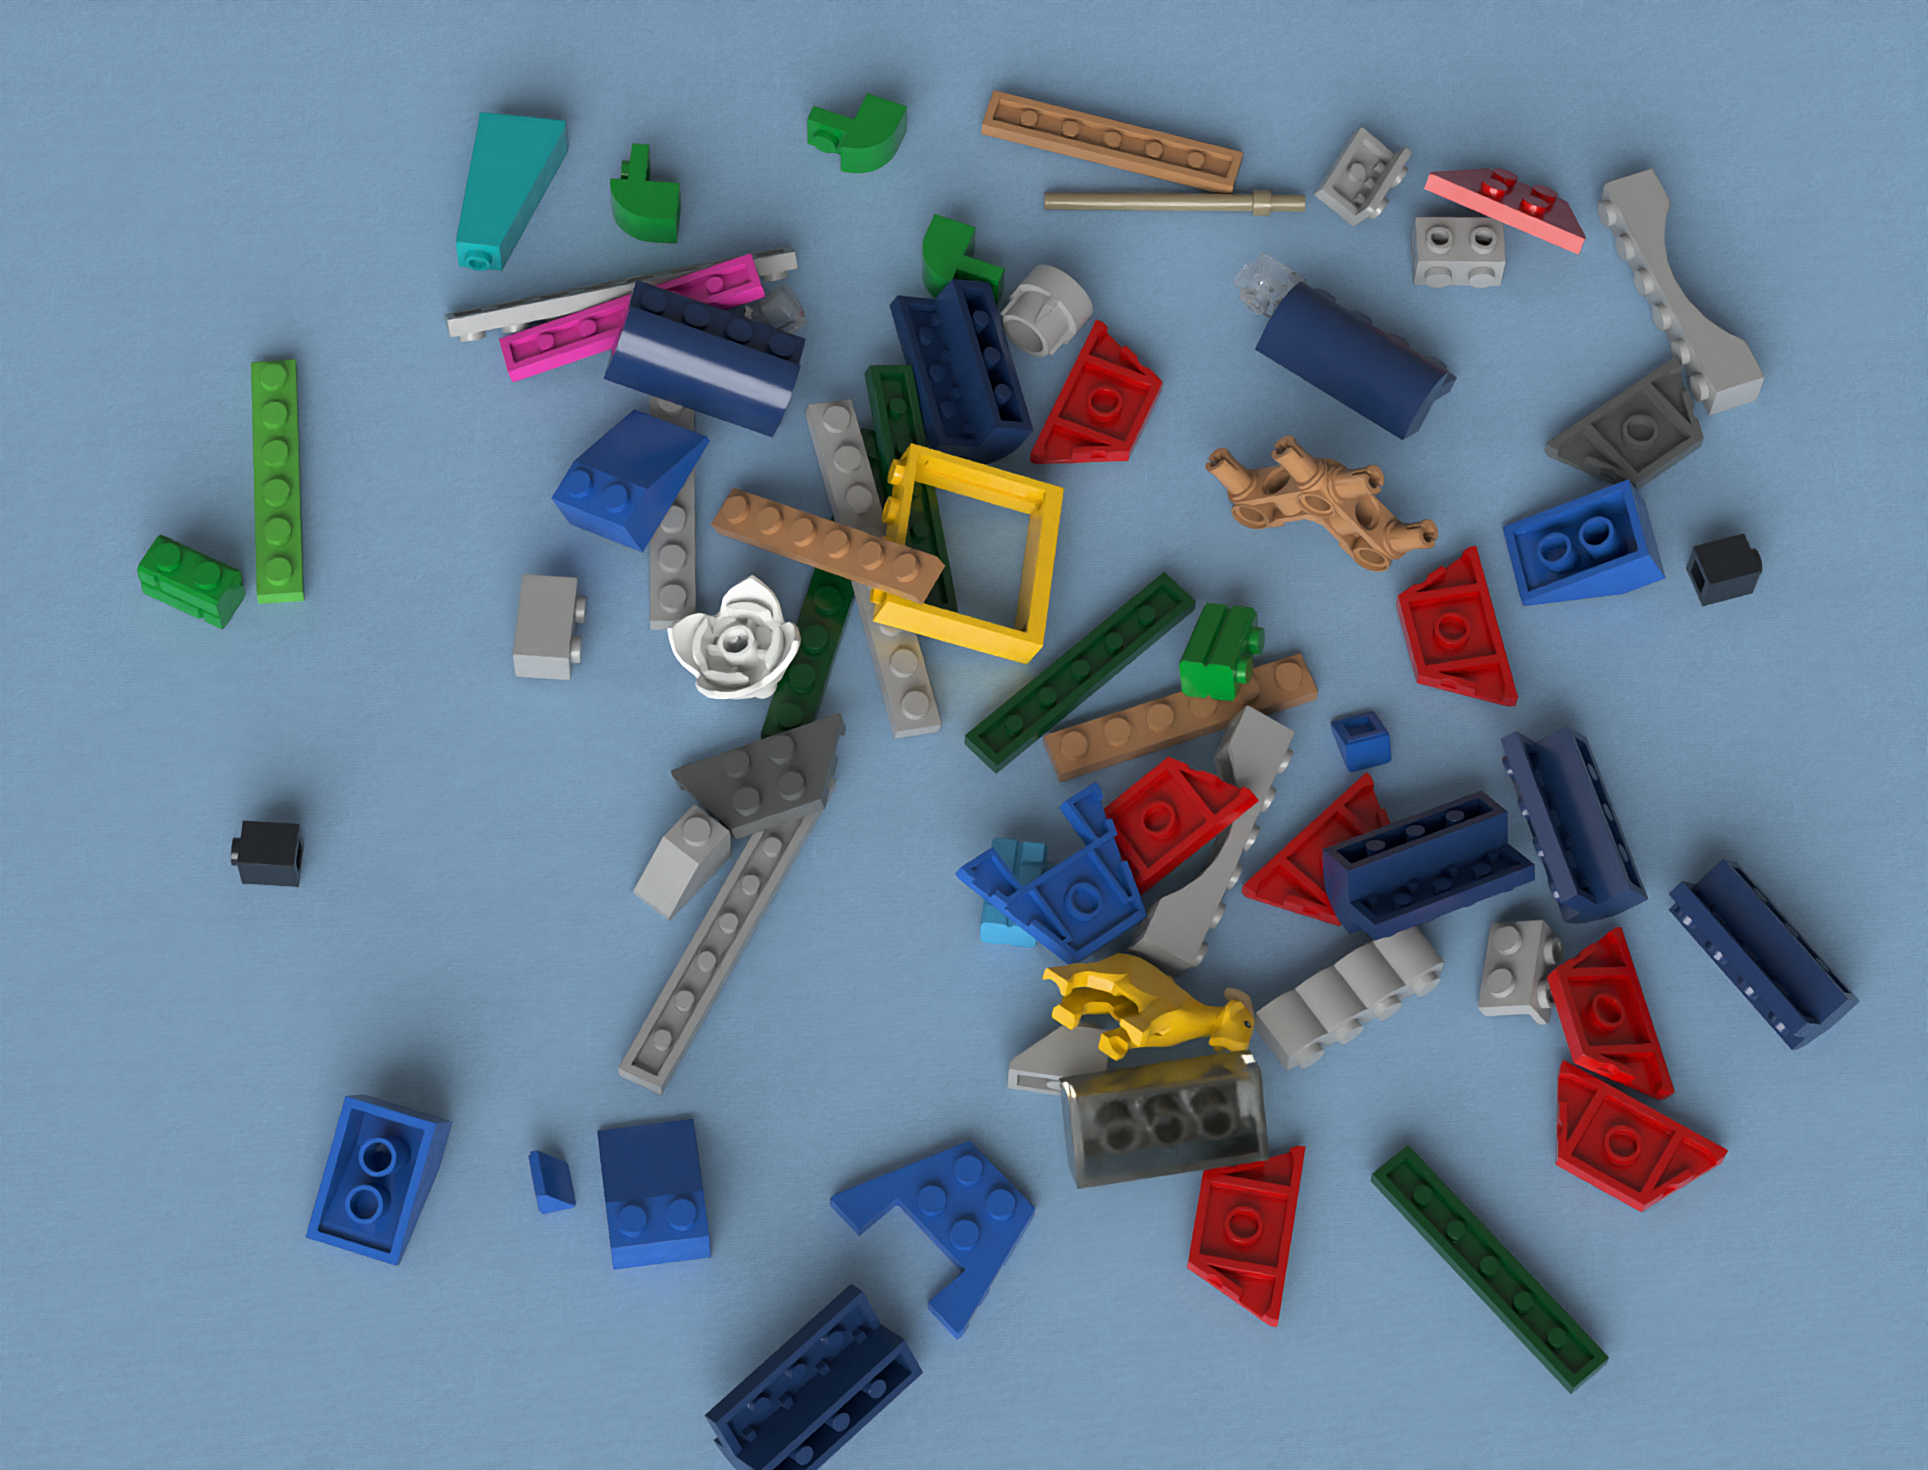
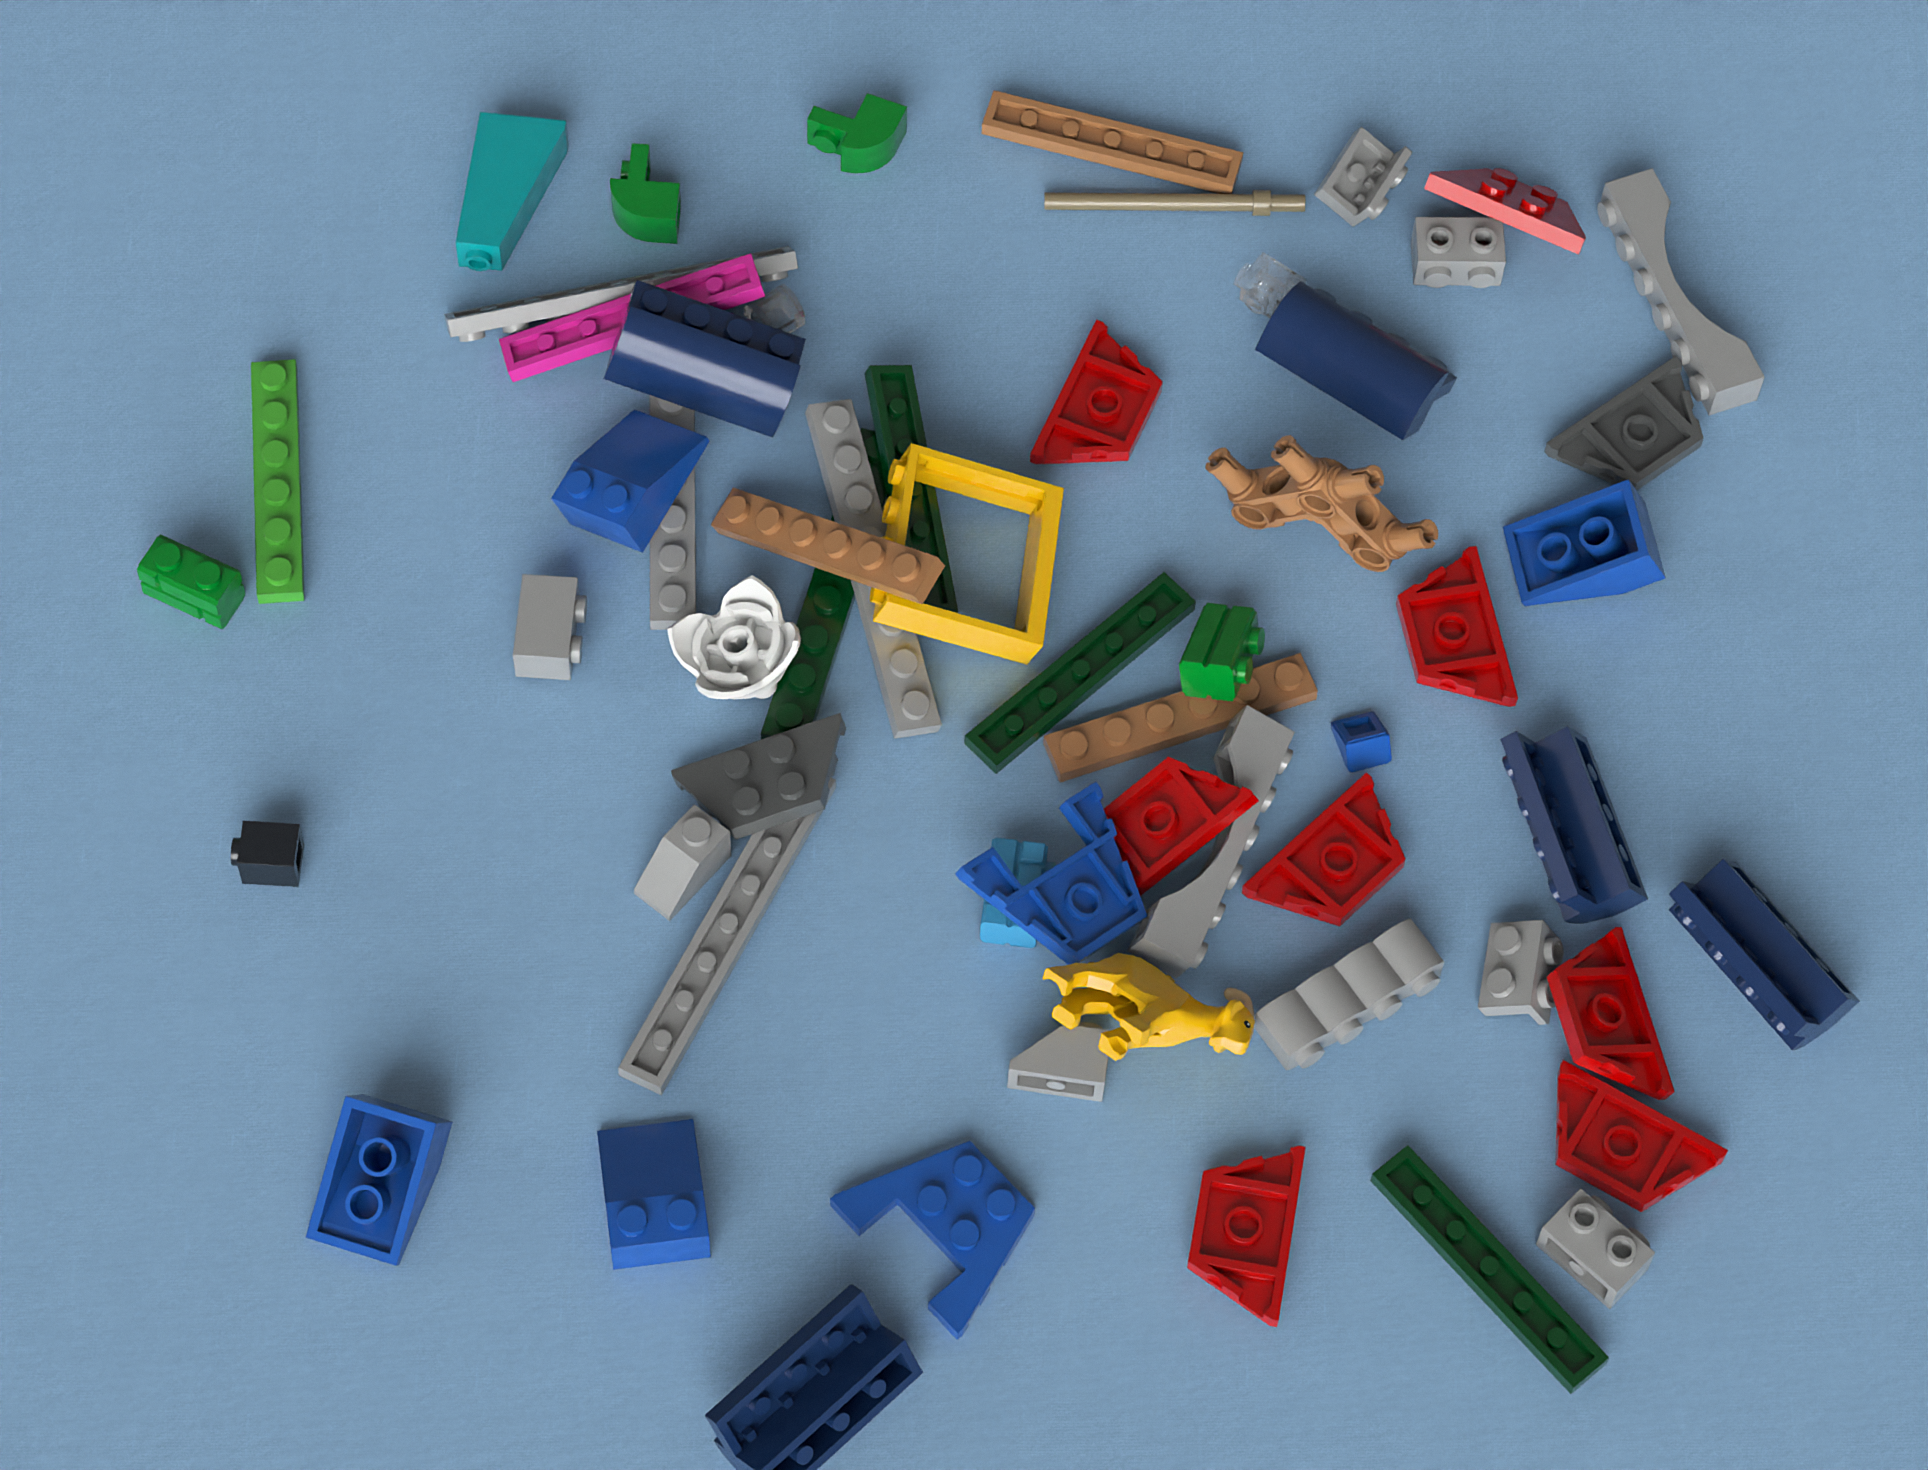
blue slope [528,1150,576,1214] -> none
dark blue brick [889,279,1034,465] -> none
green brick [922,214,1005,306] -> none
light grey piece [1001,265,1093,357] -> none
clear smoke brick [1059,1049,1269,1189] -> none
dark blue brick [1323,791,1535,941] -> none
black brick [1686,533,1762,607] -> none
none -> light grey brick [1536,1188,1655,1309]

